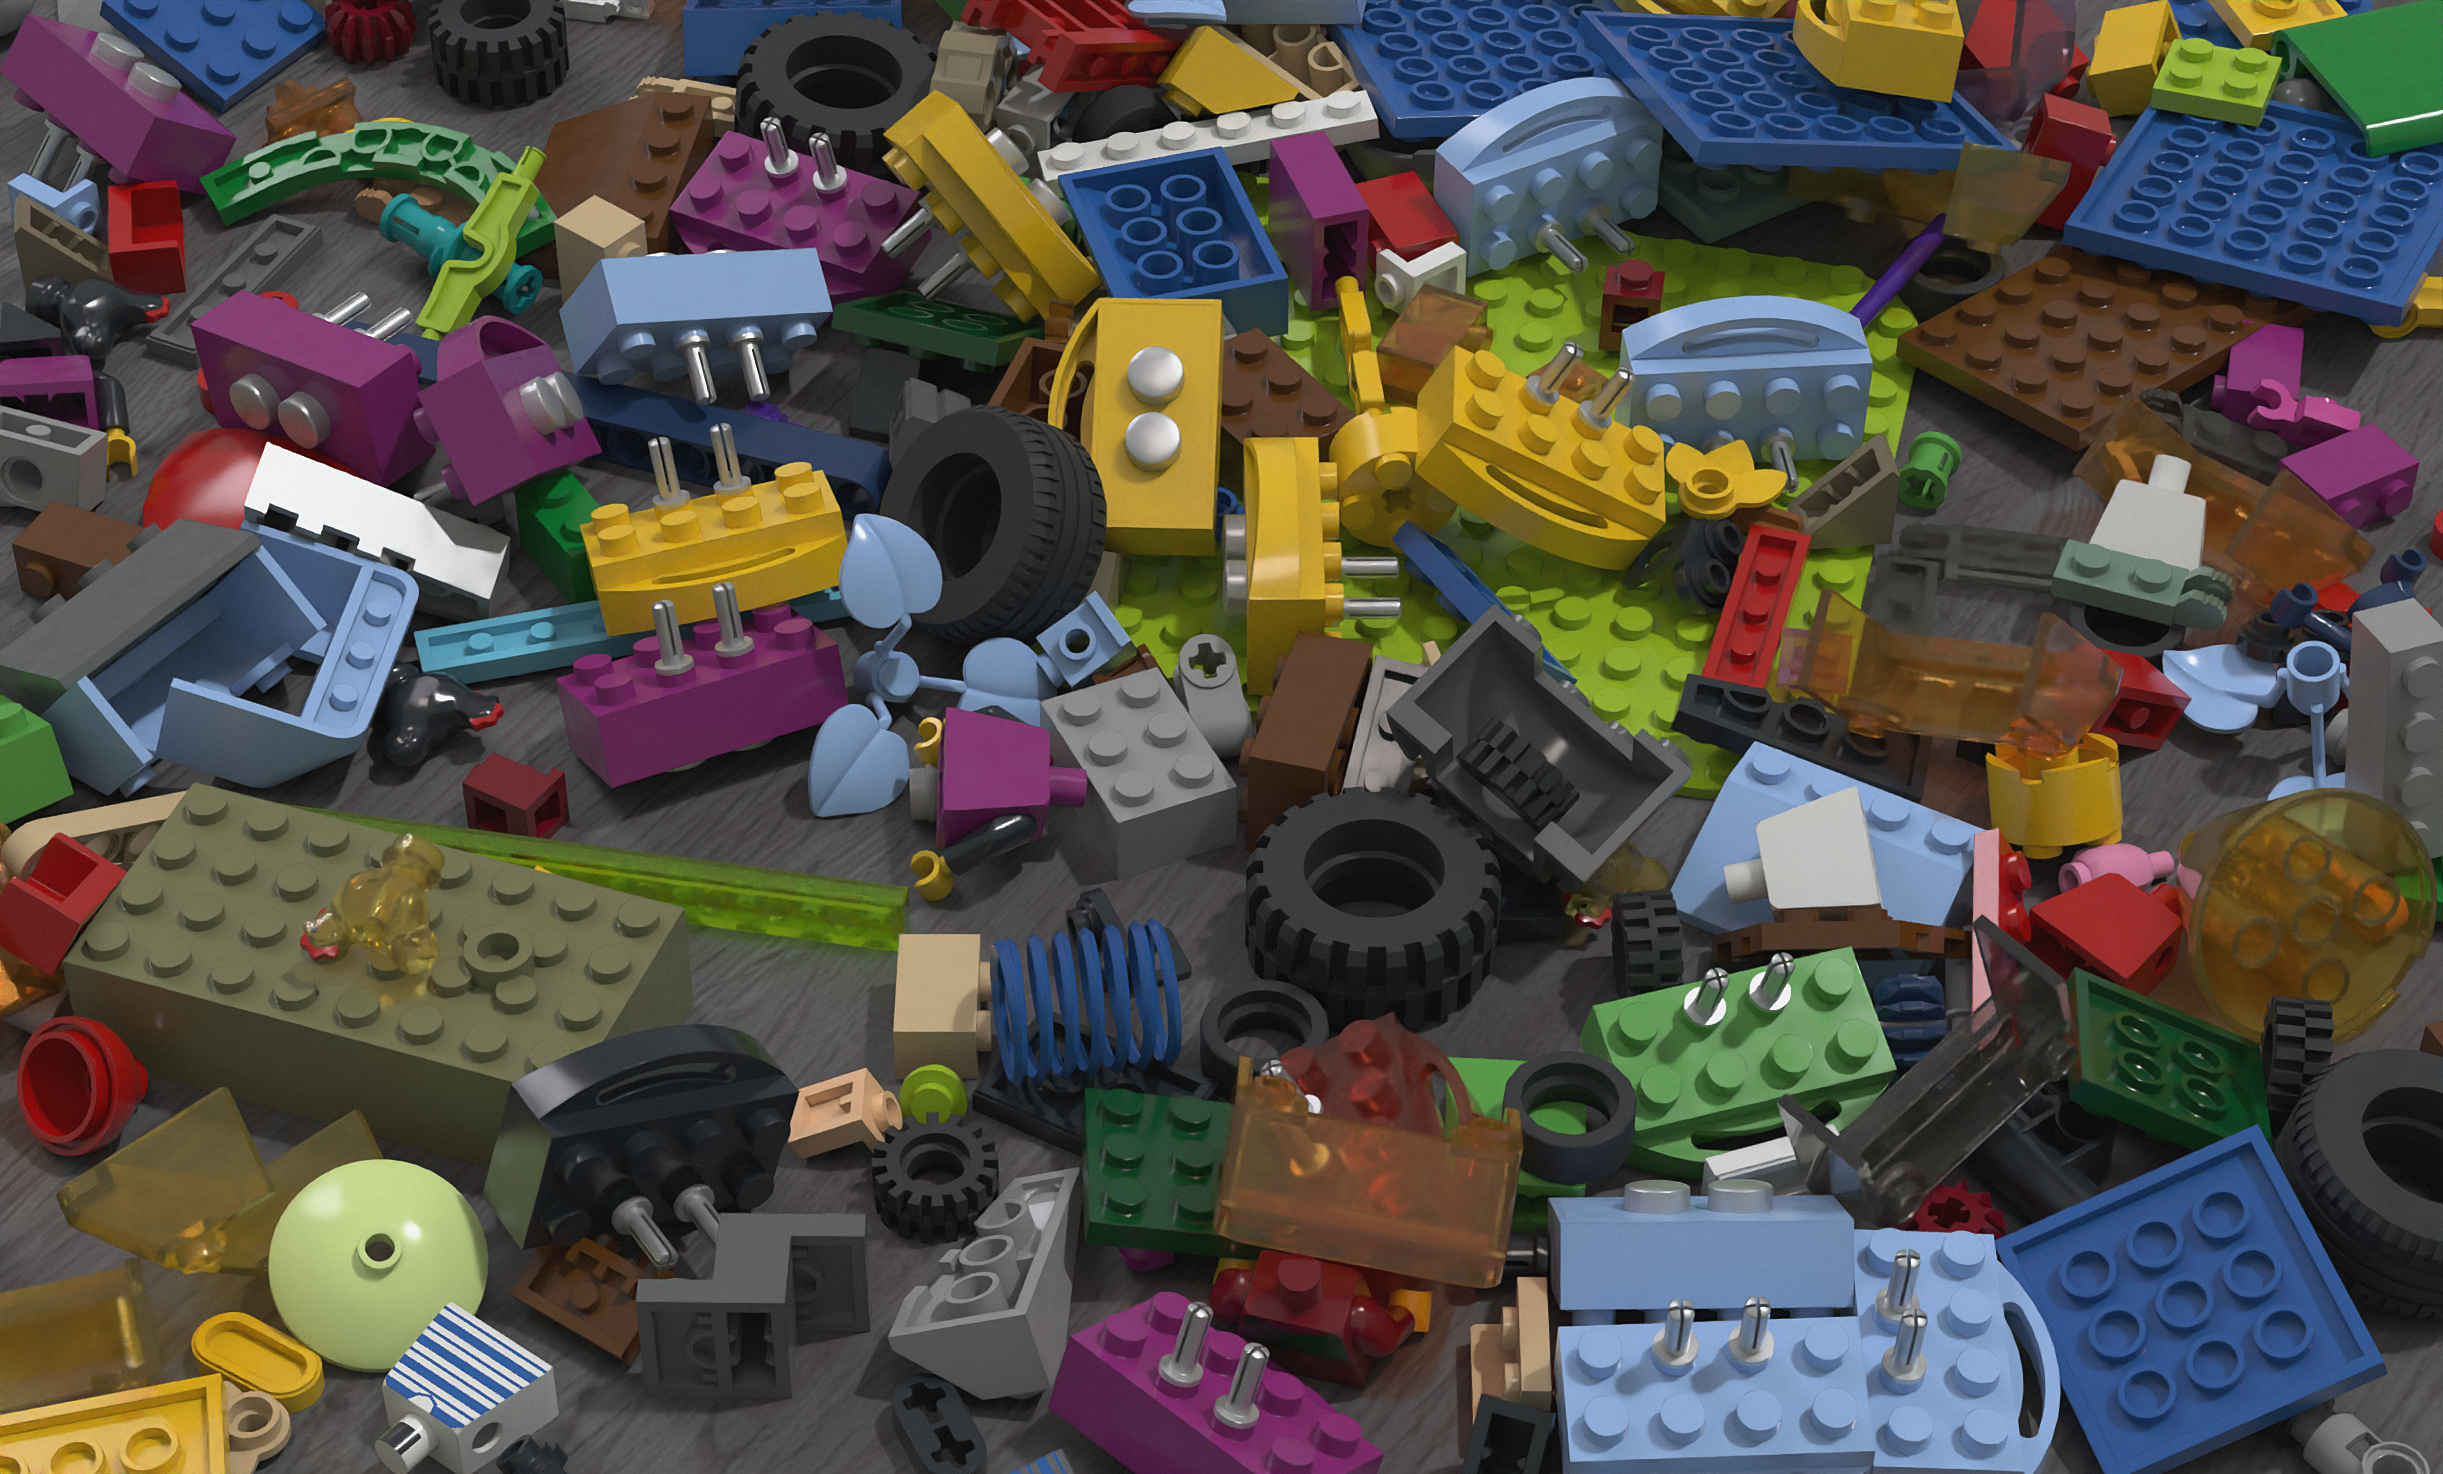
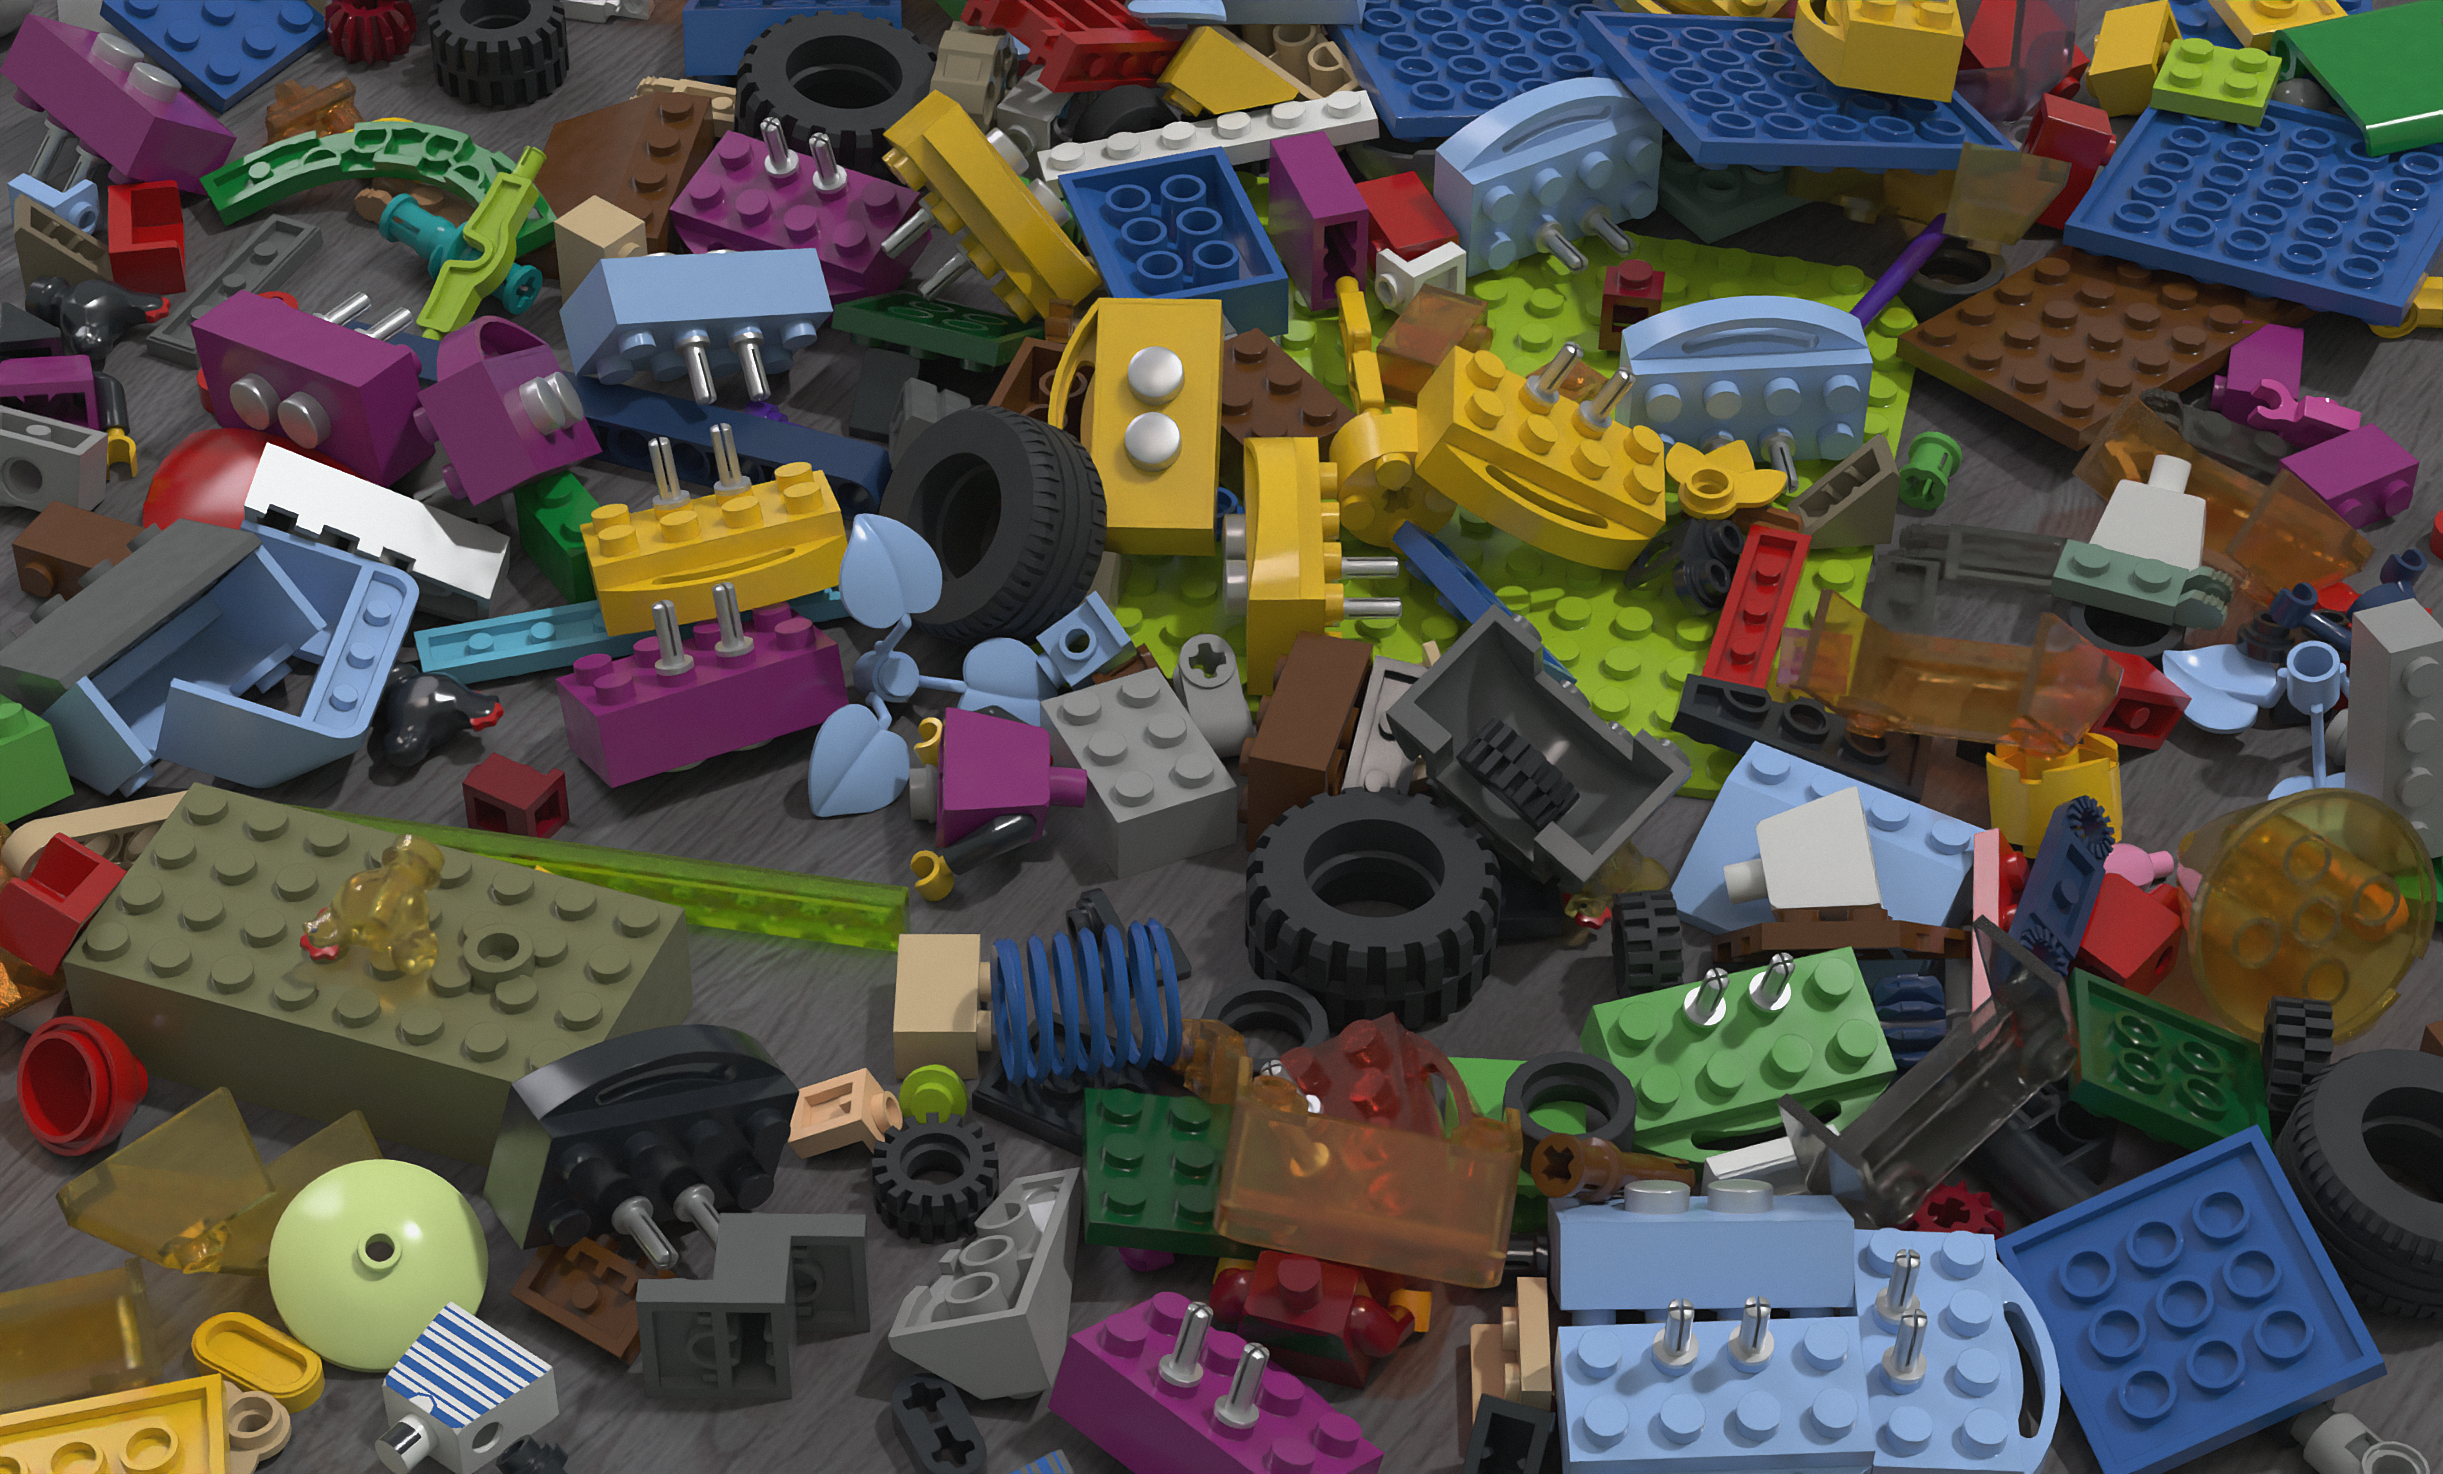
none -> clear orange plate [1171,1018,1248,1104]
none -> reddish brown pin [1531,1133,1696,1203]
none -> dark blue plate [2003,795,2115,999]

